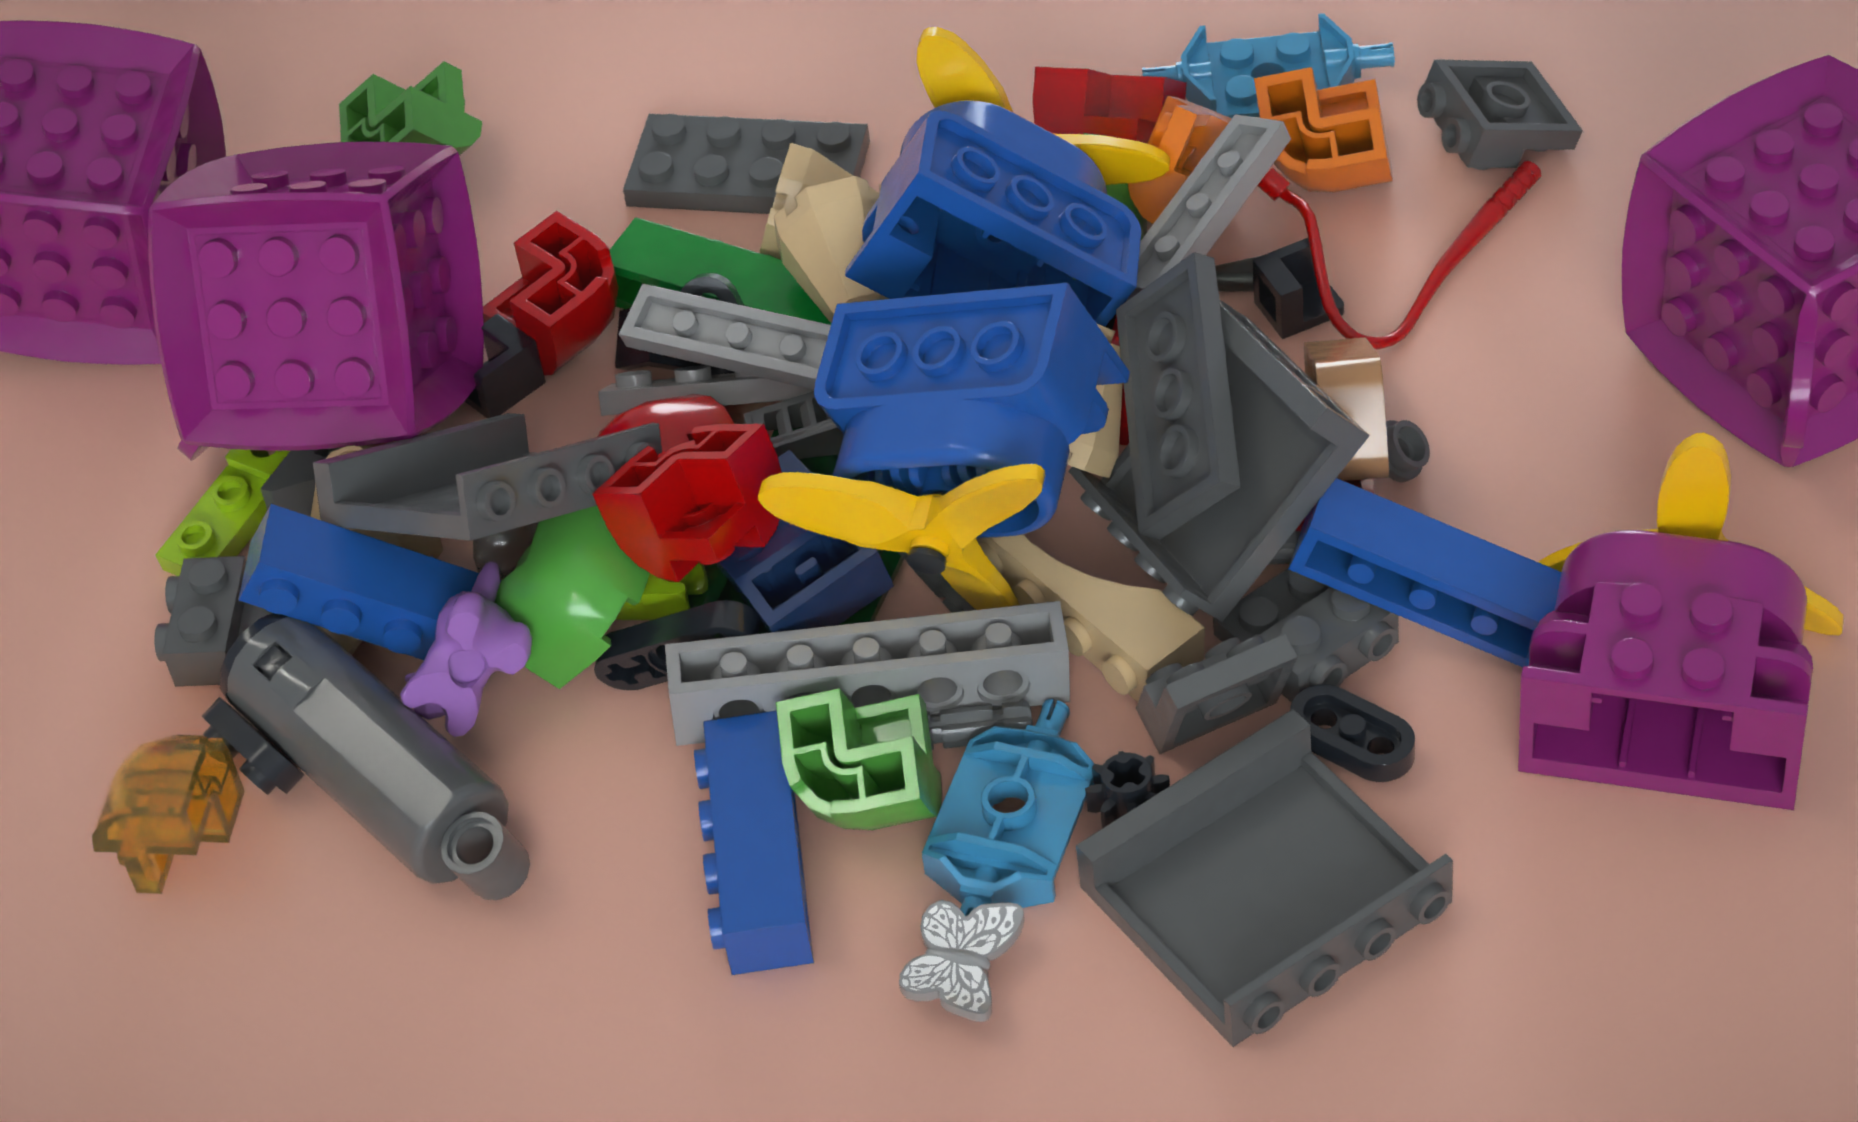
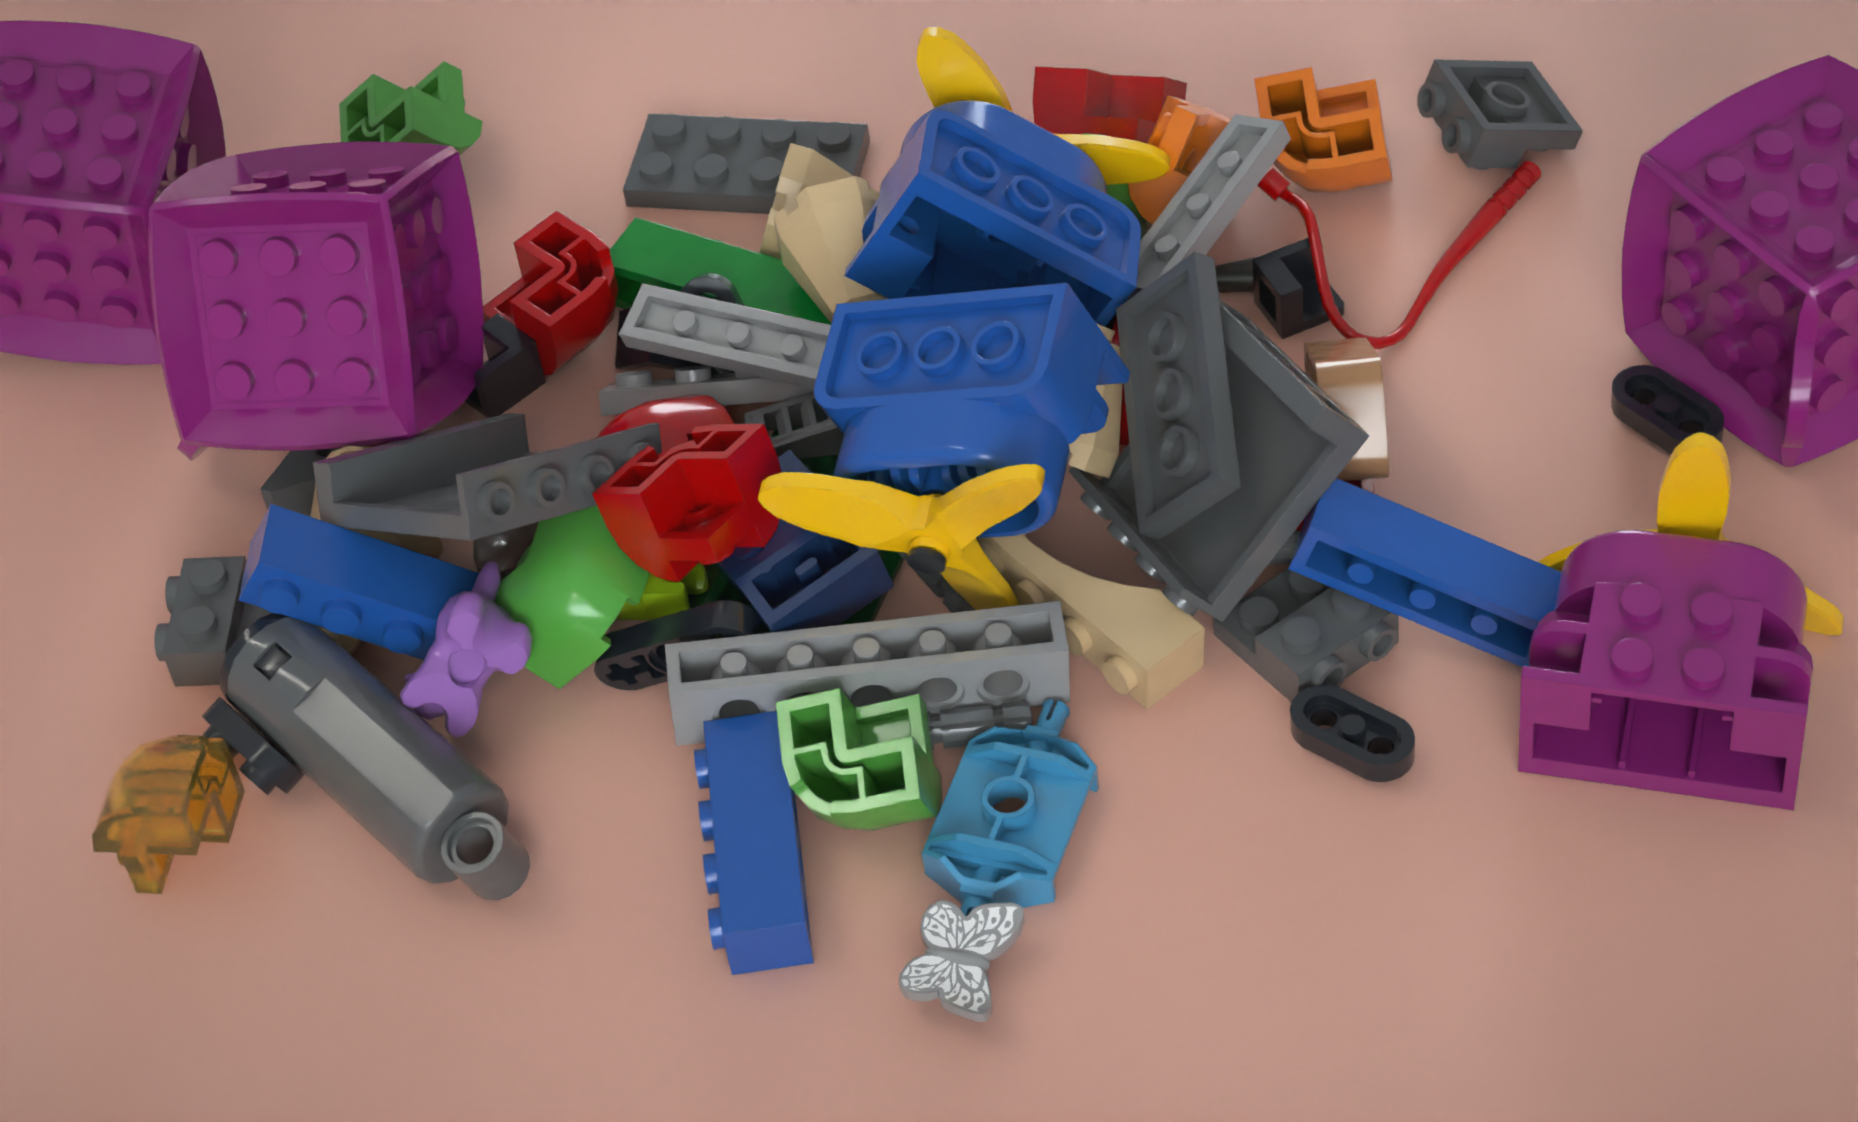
lime plate [155,449,290,576] -> none
dark grey panel [1076,709,1453,1047] -> none
black gear [1085,751,1170,829] -> none
dark grey plate [1136,633,1298,754] -> none
dark azure plate [1142,13,1395,118] -> none
dark grey plate [1386,420,1430,482] -> none
none -> black plate [1611,365,1724,454]

